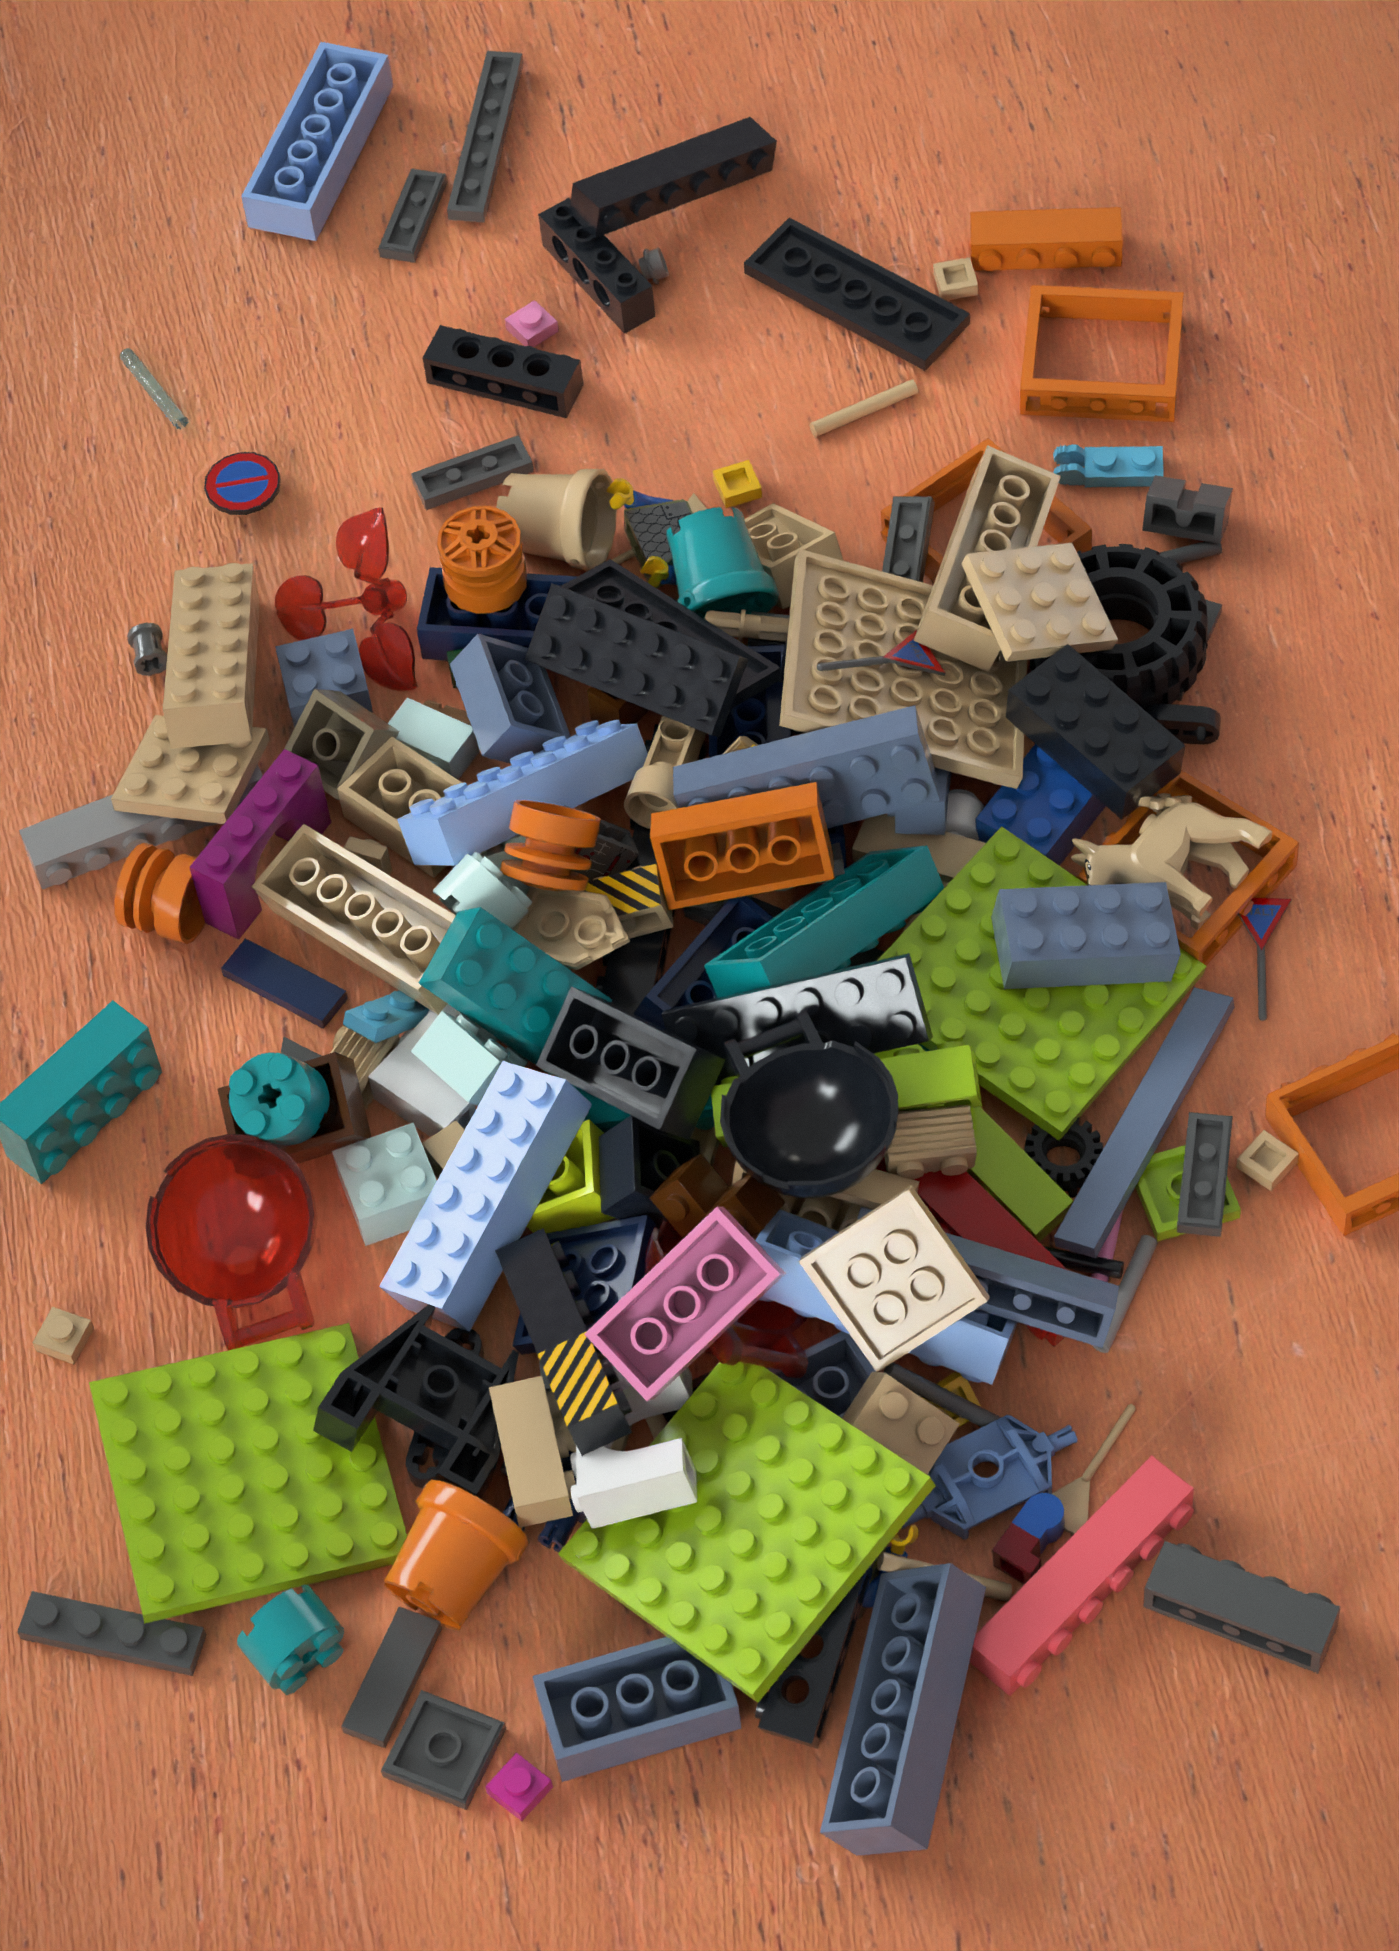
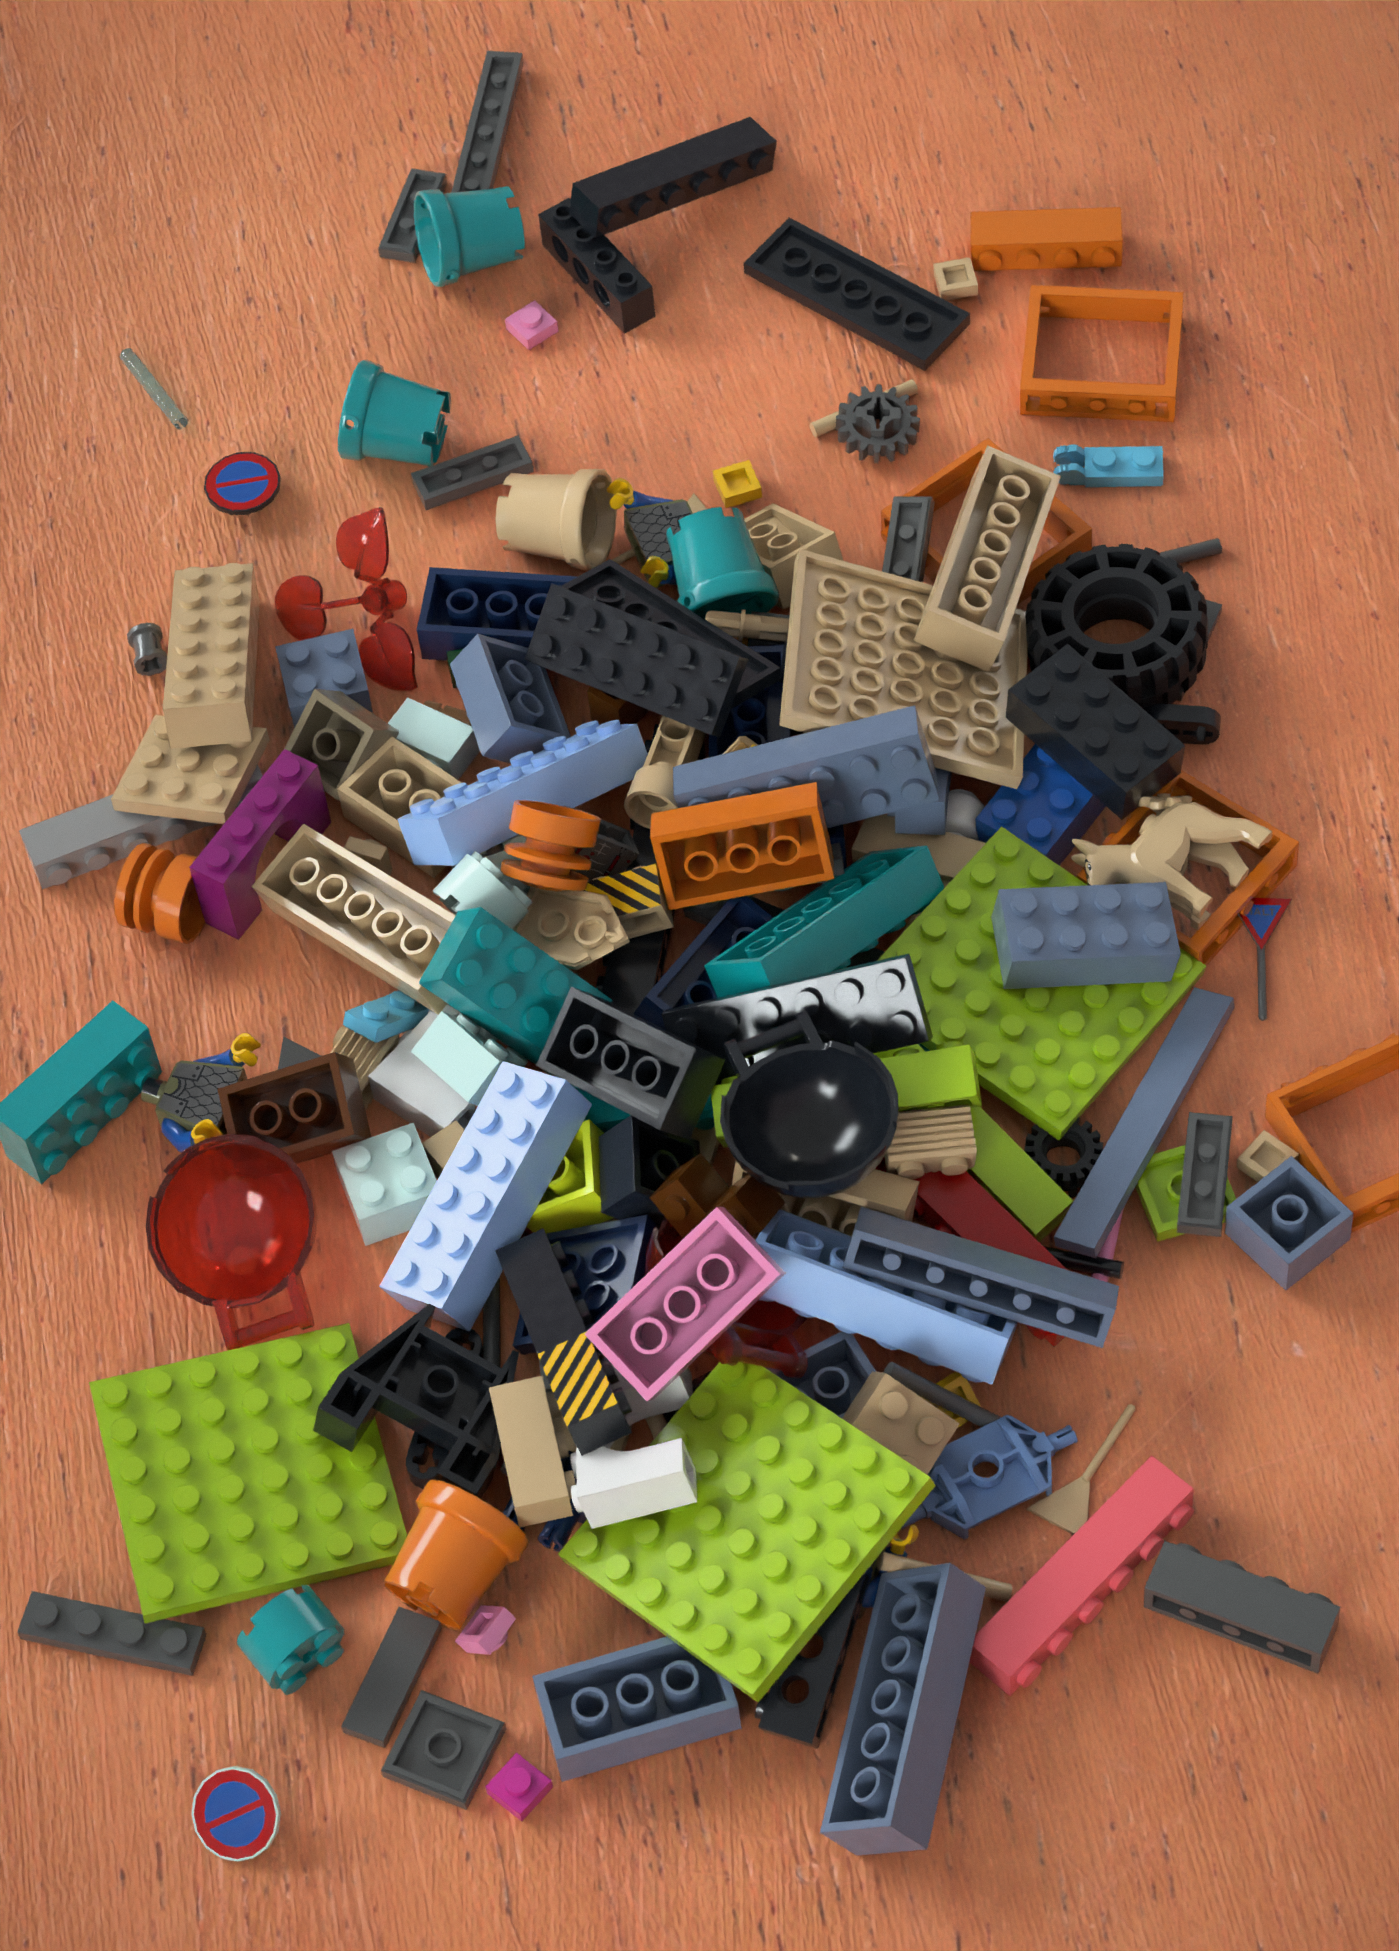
tan plate [32,1307,94,1364] -> none
dark blue tile [221,938,348,1029] -> none
teal brick [229,1052,329,1146] -> none
light blue brick [241,42,393,241] -> none
black brick [423,325,583,418] -> none
orange wheel [437,506,527,613] -> none
light grey plate [639,248,669,284] -> none
plate [799,1185,990,1372] -> none
piece [817,630,946,676] -> none
tan plate [961,543,1118,662] -> none
leg [992,1493,1065,1585] -> none
light grey piece [1093,1235,1158,1353] -> none
dark grey brick [1142,475,1233,544] -> none
none -> torso [141,1033,261,1156]
none -> piece [191,1766,281,1862]
none -> teal piece [338,360,451,467]
none -> teal piece [414,186,525,287]
none -> bright pink plate [455,1605,516,1655]
none -> dark grey bar [483,1276,501,1368]
none -> dark grey gear [836,384,920,464]
none -> sand blue brick [1225,1156,1353,1290]

